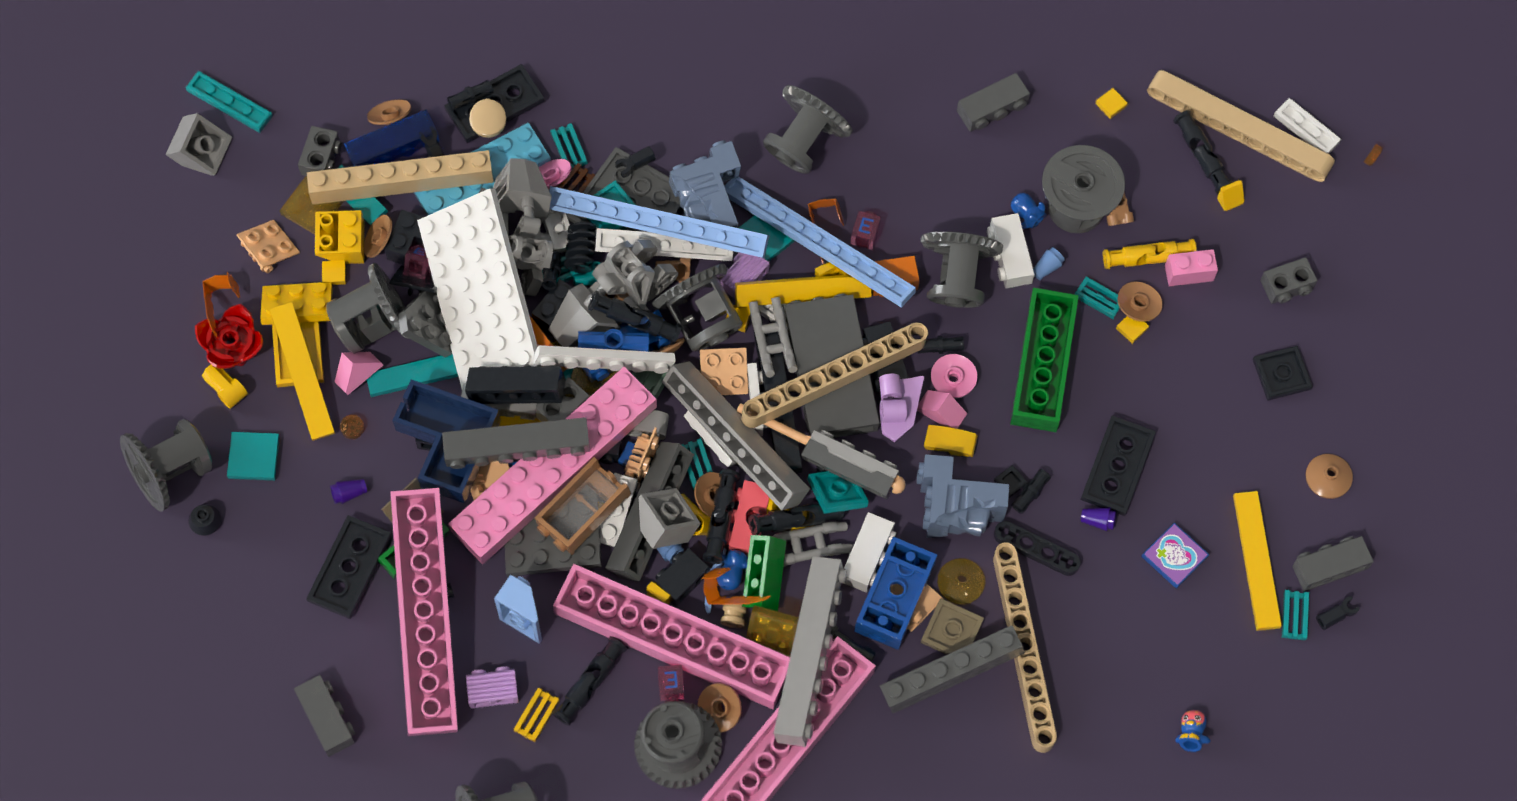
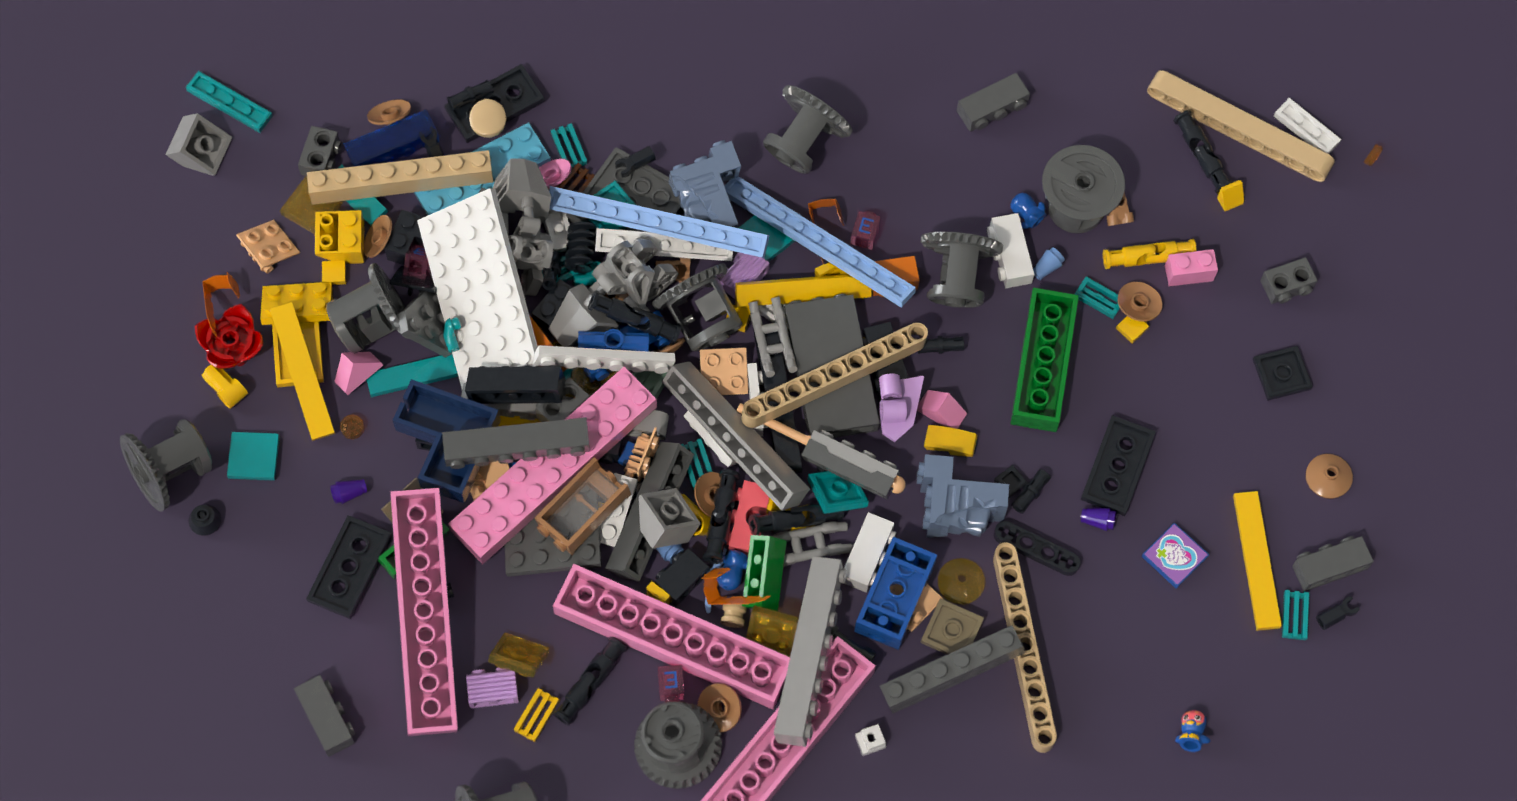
light blue slope [494,575,542,644] -> none
bright pink dish [931,354,977,398] -> none
yellow tile [1095,88,1128,119] -> none
none -> teal arm [443,317,461,353]
none -> clear yellow plate [488,632,549,678]
none -> white piece [855,724,886,756]

